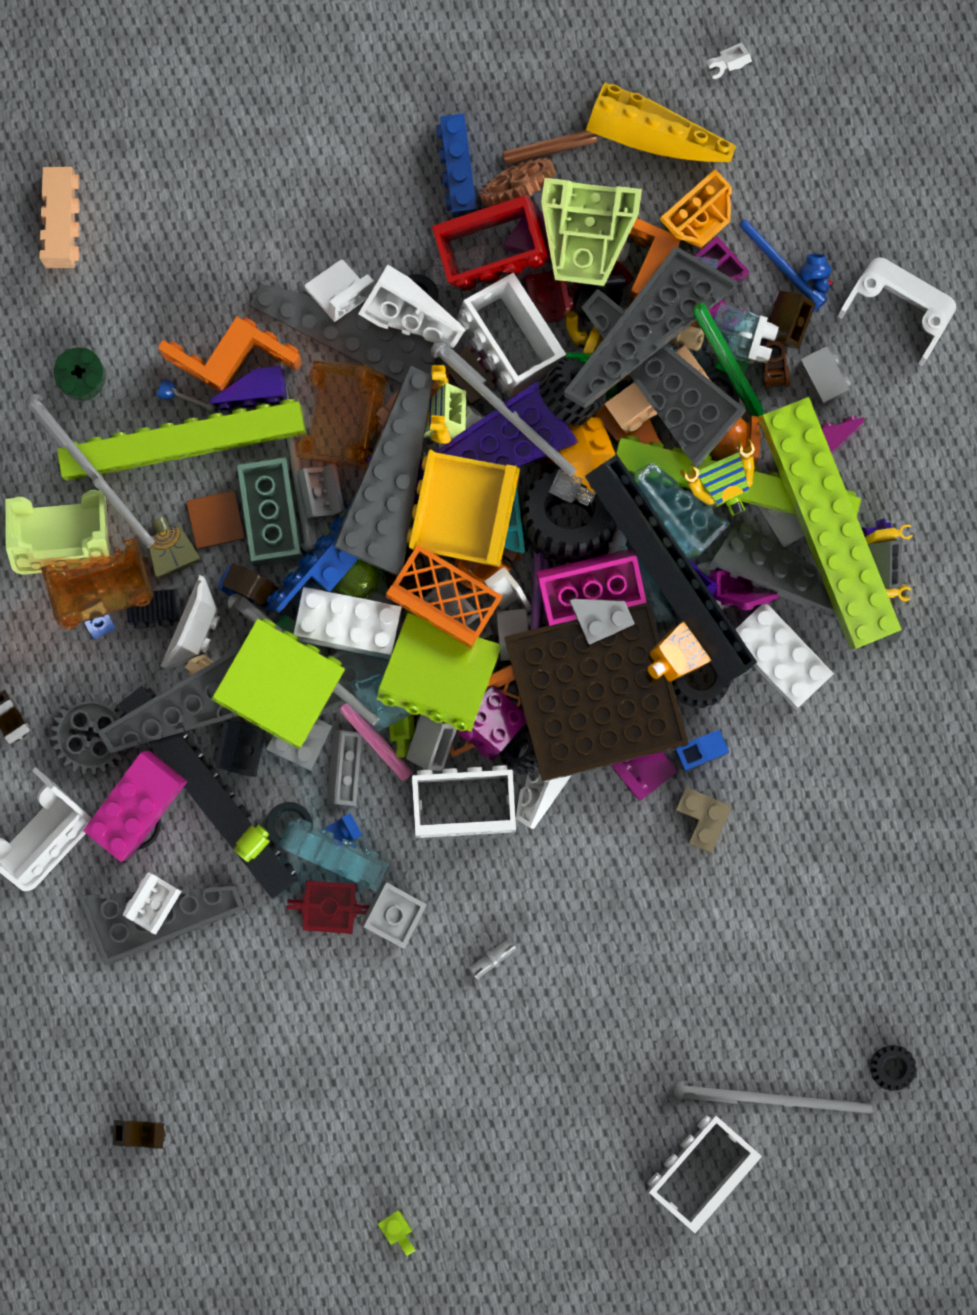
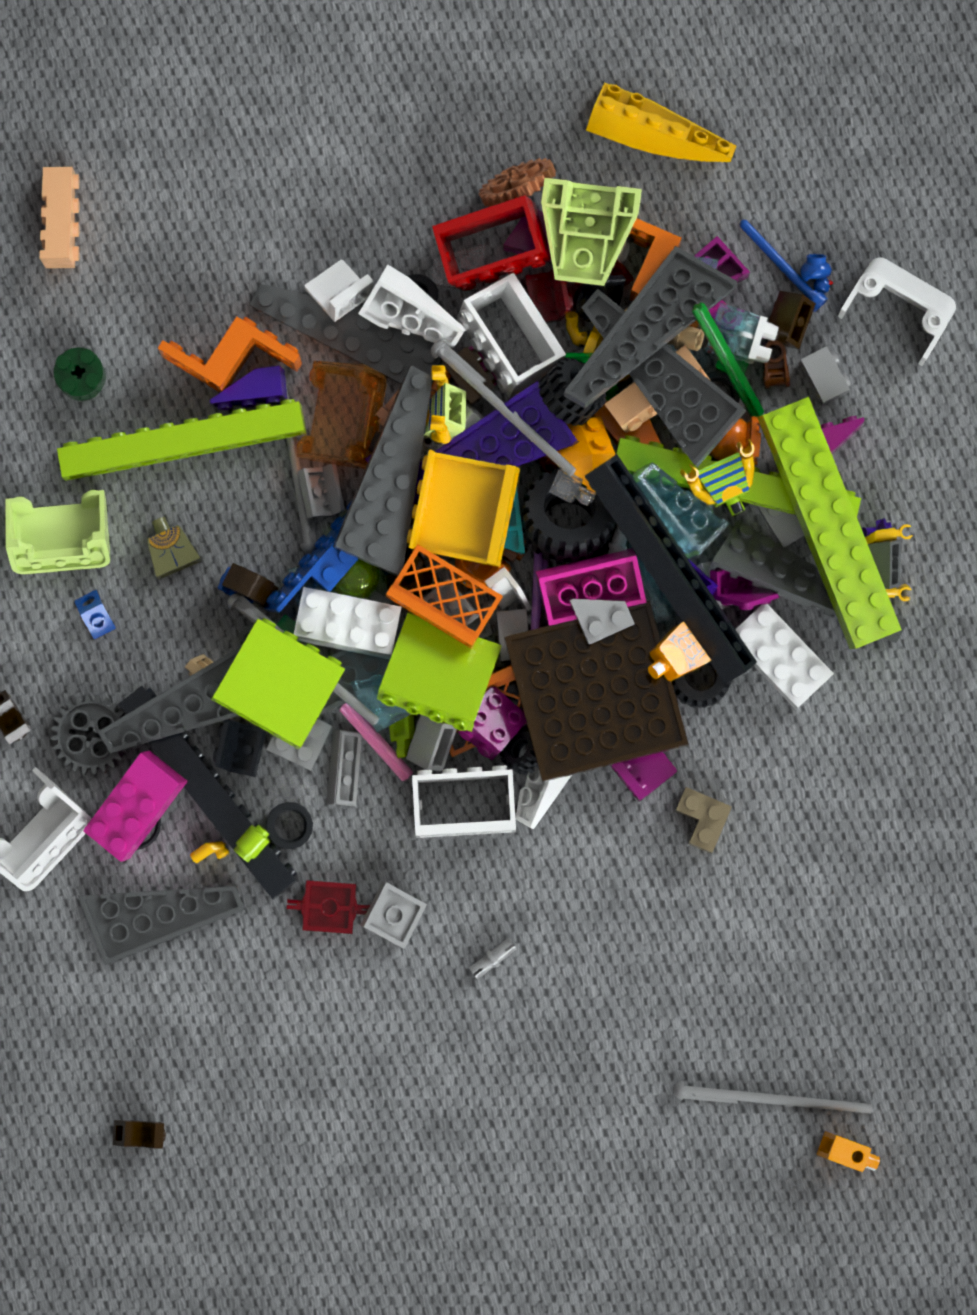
light grey bar [26,394,155,548] -> none
clear orange windscreen [41,538,154,629] -> none
white bracket [123,872,181,935] -> none
black brick [125,589,179,629] -> none
hinge [157,379,216,412] -> none
white wedge [160,575,221,670] -> none
dark orange tile [186,490,245,550] -> none
sand green brick [237,458,302,567] -> none
clear light blue wedge [278,818,389,891] -> none
blue bracket [326,813,362,849] -> none
lime plate [378,1210,416,1256] -> none
blue brick [436,113,477,218] -> none
nougat axle [503,130,598,165] -> none
white hose [647,1114,762,1233] -> none
light orange wedge [660,169,732,248] -> none
blue slope [674,730,729,773] -> none
white plate [706,42,752,79] -> none
black tyre [870,1045,917,1091] -> none
none -> yellow arm [190,841,229,863]
none -> light orange torso [816,1131,880,1172]

